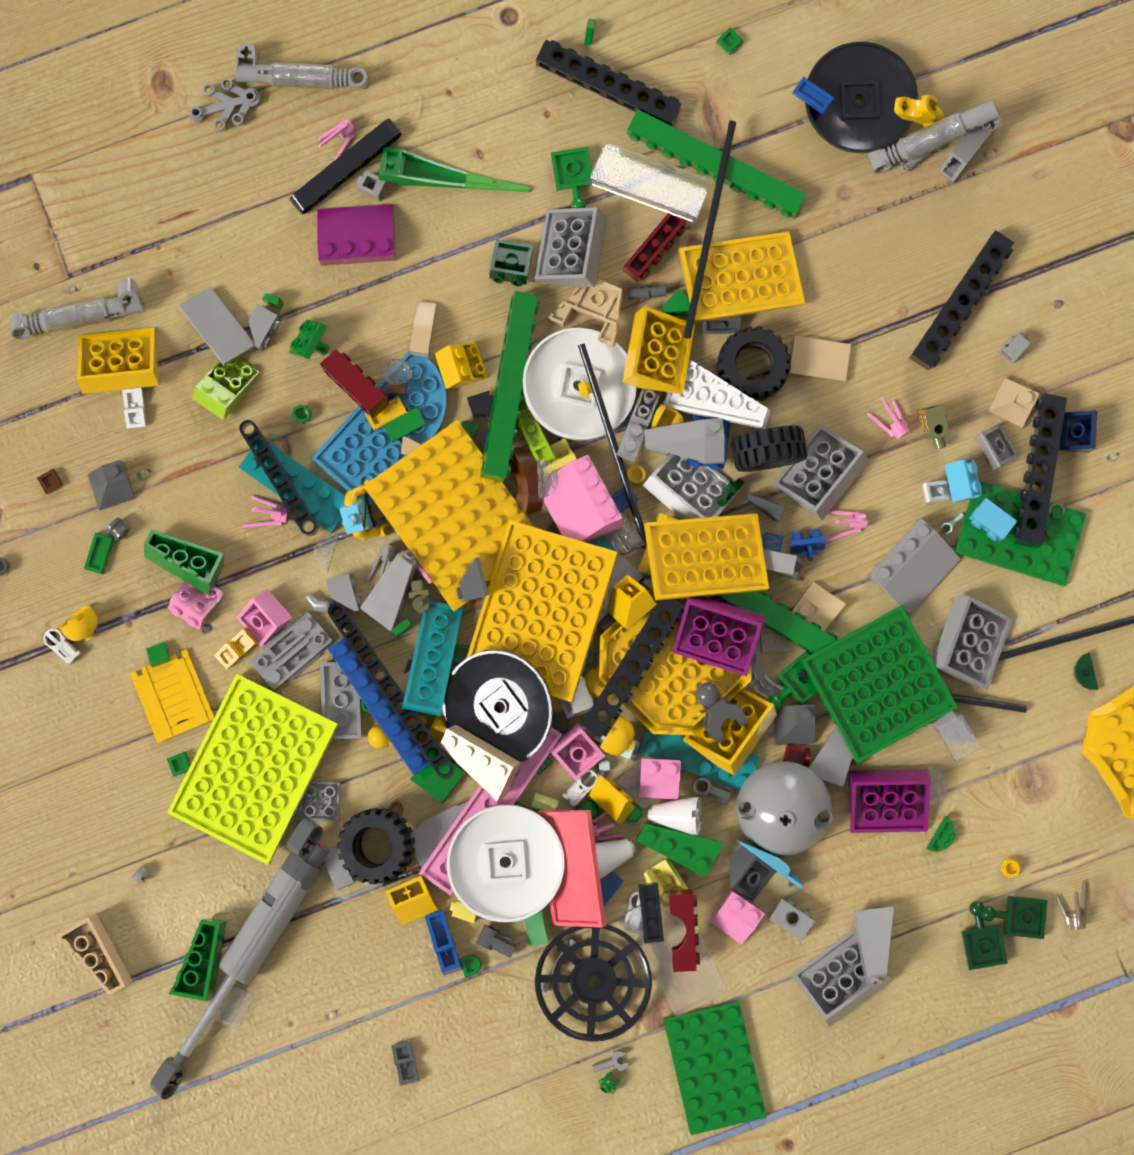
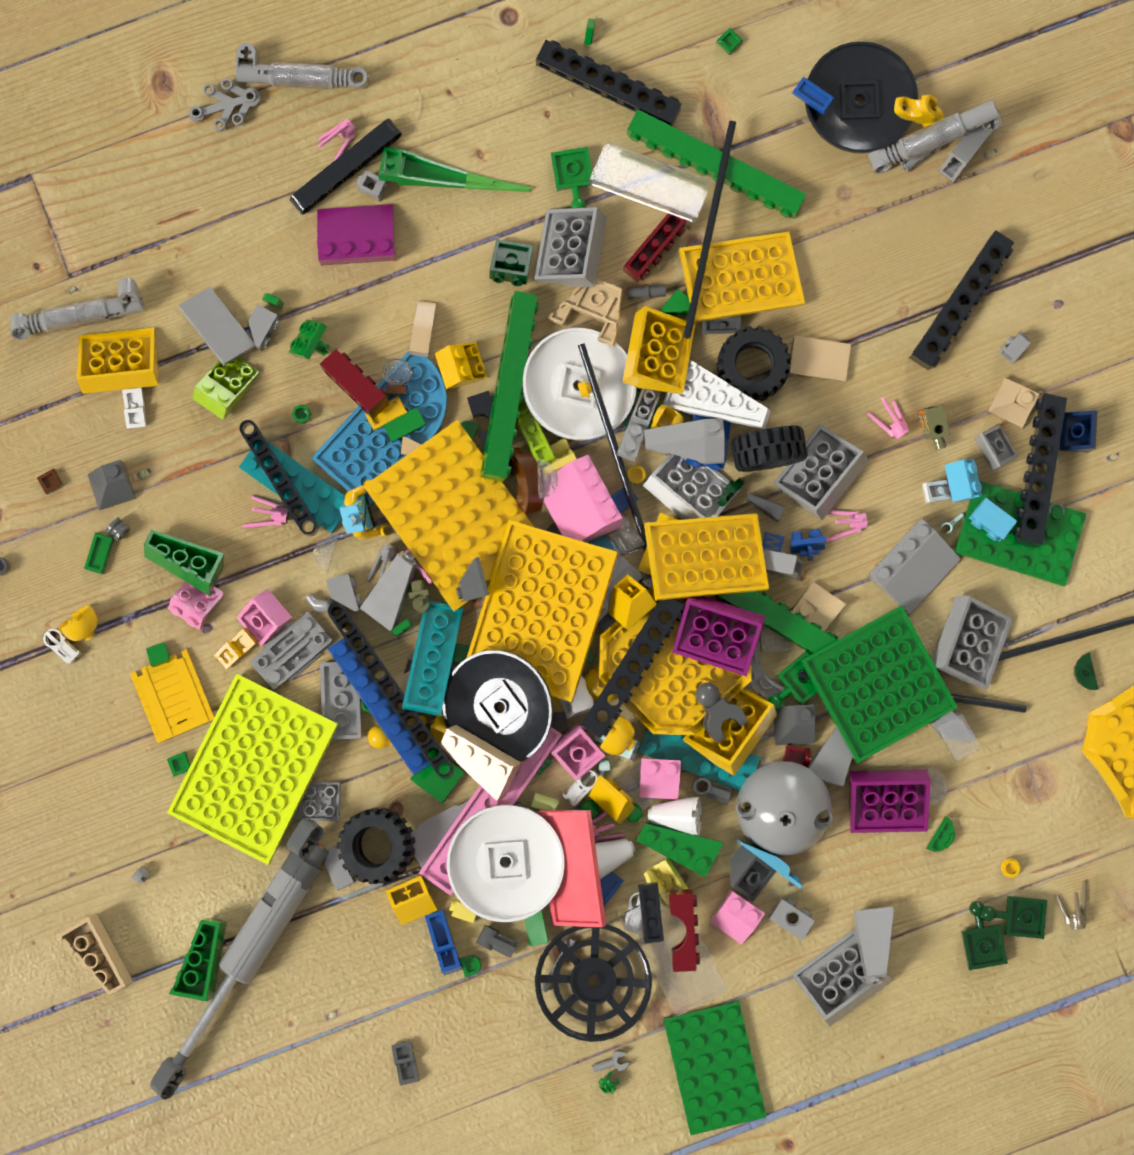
clear plate [213,985,255,1031] -> none

